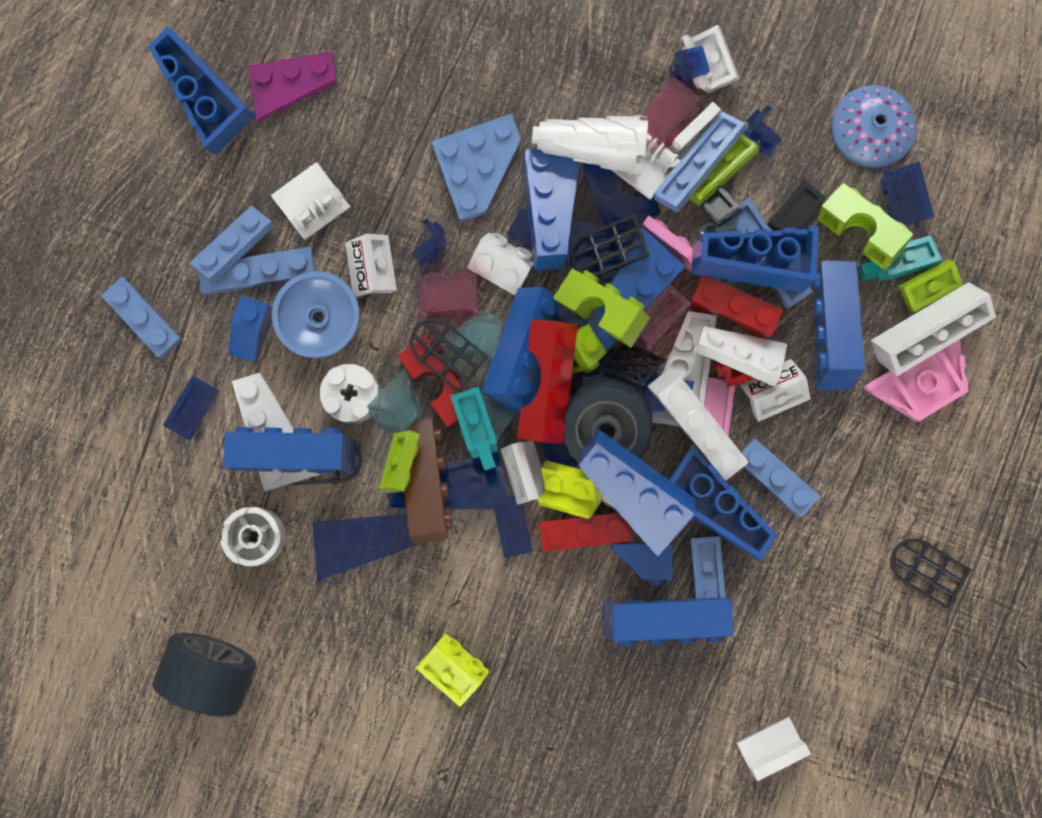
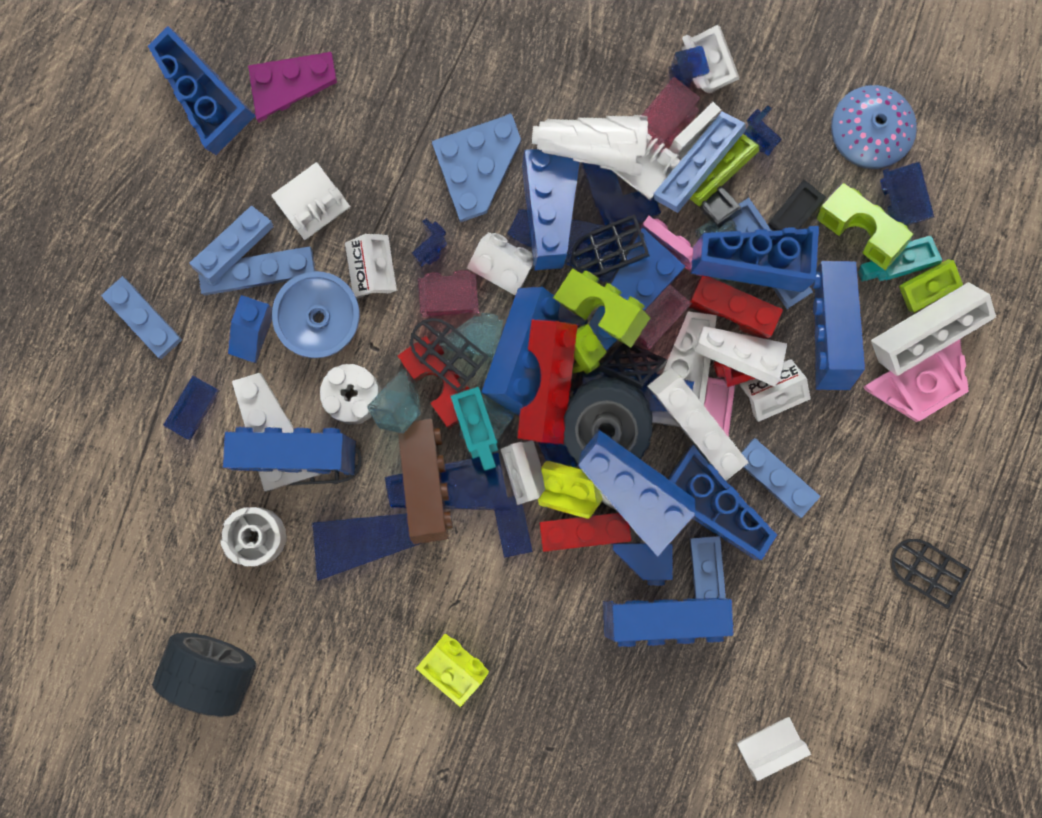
lime plate [379,430,420,493] -> none

